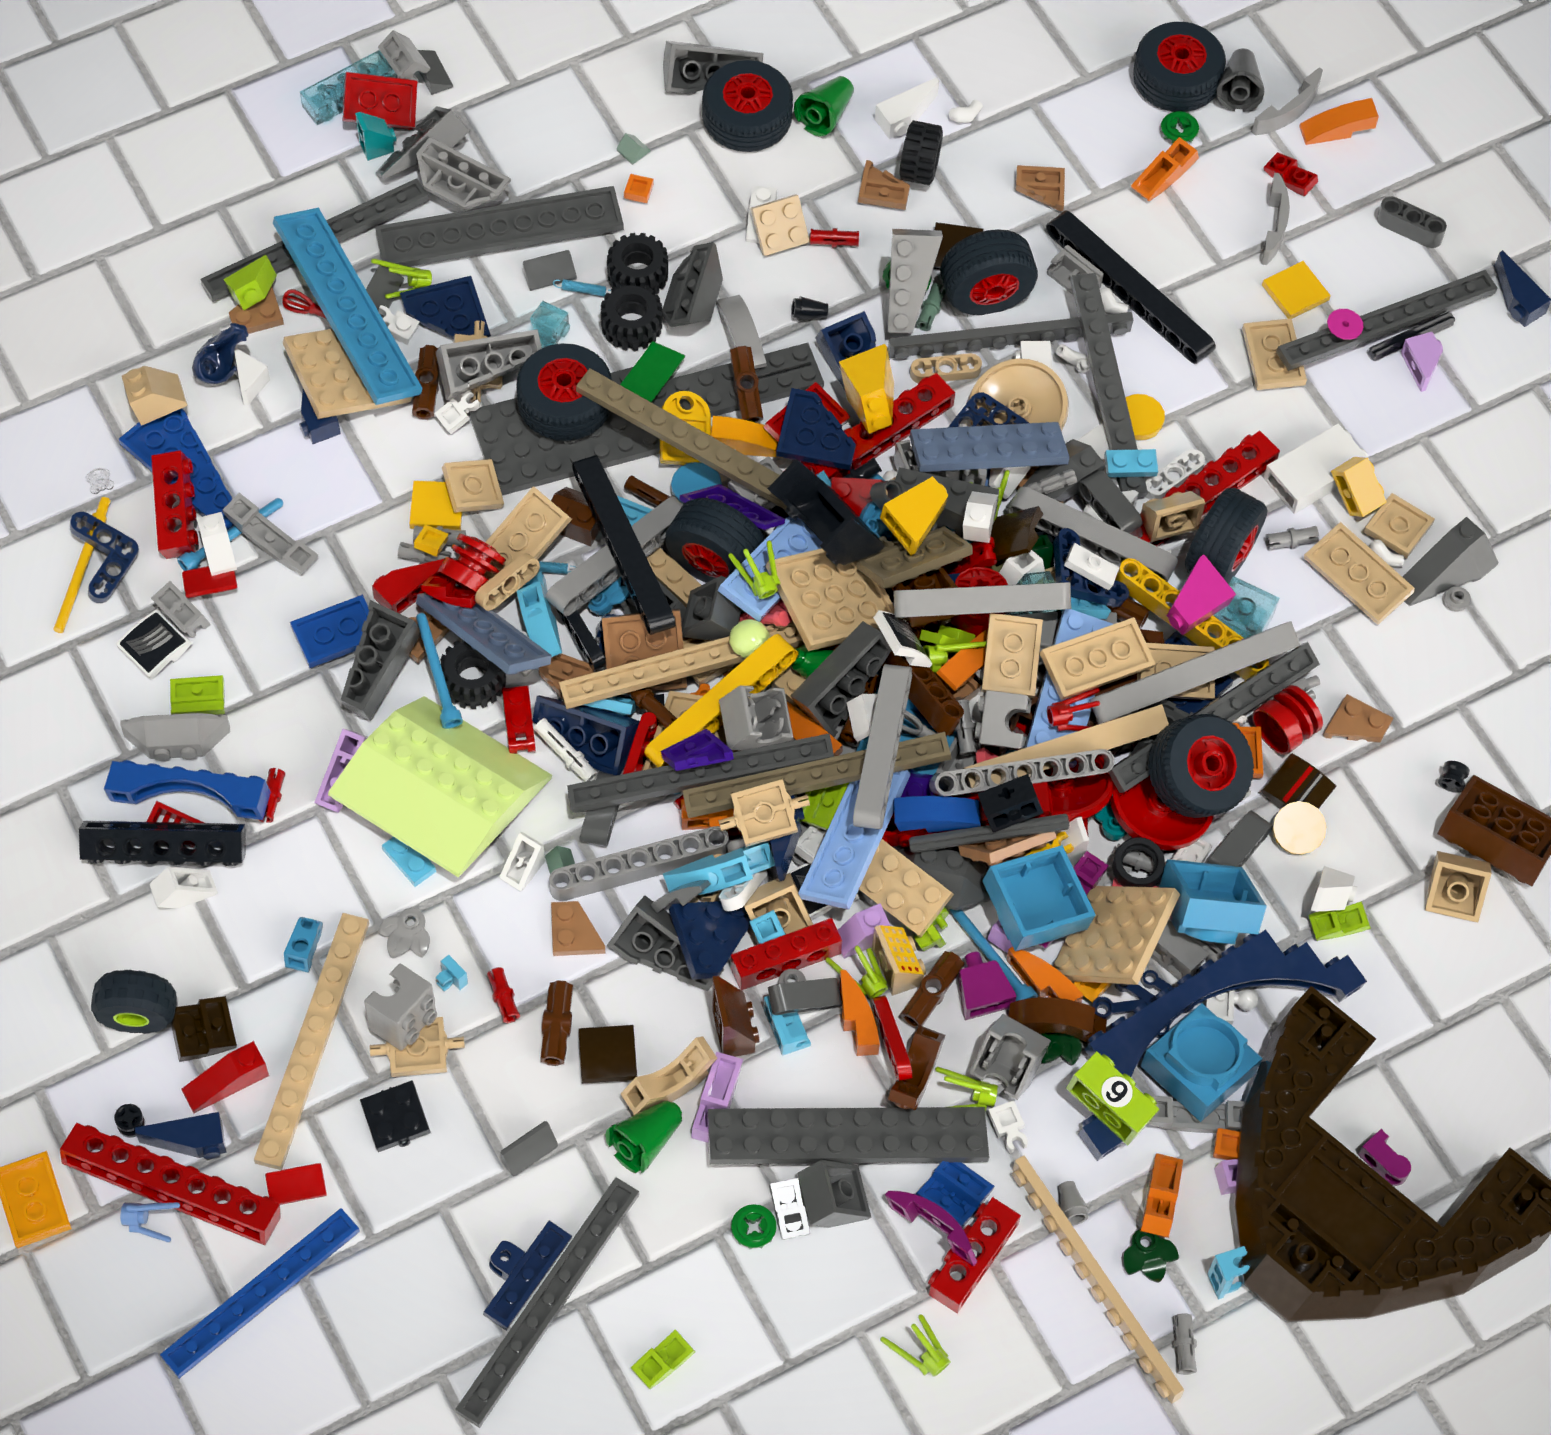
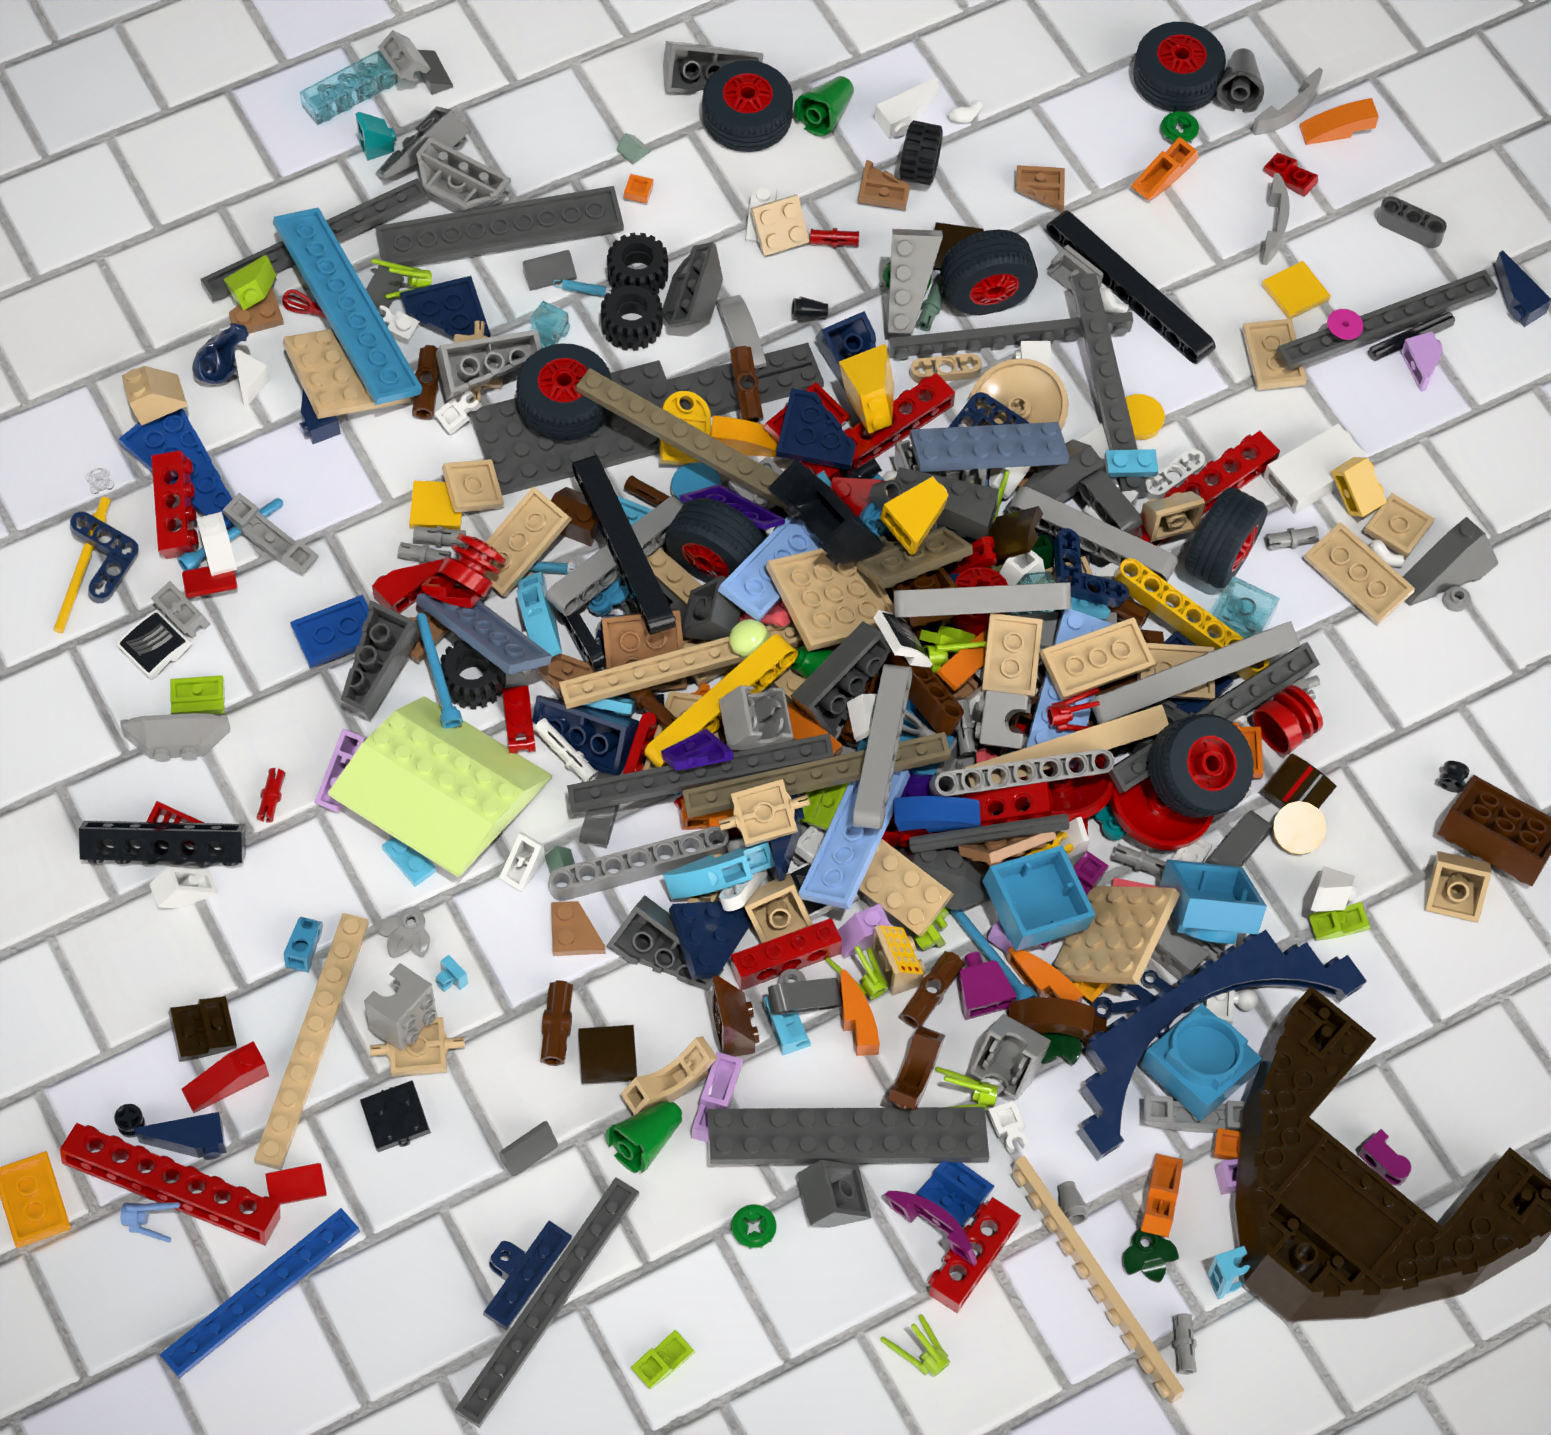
black wheel [91,970,177,1034] -> none
blue arch [104,760,271,820] -> none
red plate [342,72,417,130] -> none
yellow plate [414,524,449,557] -> none
tan beam [475,553,540,611] -> none
red pin [487,967,520,1023] -> none
green piece [620,341,686,403] -> none
dark grey slope [651,880,711,913] -> none
lime plant [728,540,781,599] -> none
medium azure slope [749,910,786,944] -> none
slope [770,1178,810,1239] -> none
red beam [871,995,912,1081] -> none
white slope [963,491,998,543] -> none
black brick [977,774,1044,833] -> none
light grey axle [1027,469,1077,494] -> none
white arm [1056,344,1090,373] -> none
white plate [1064,543,1119,590] -> none
lime brick [1066,1051,1160,1146] -> none
black tyre [1112,837,1165,887] -> none
dark pink slope [1166,555,1236,635] -> none
medium nougat wing [1323,694,1394,742] -> none

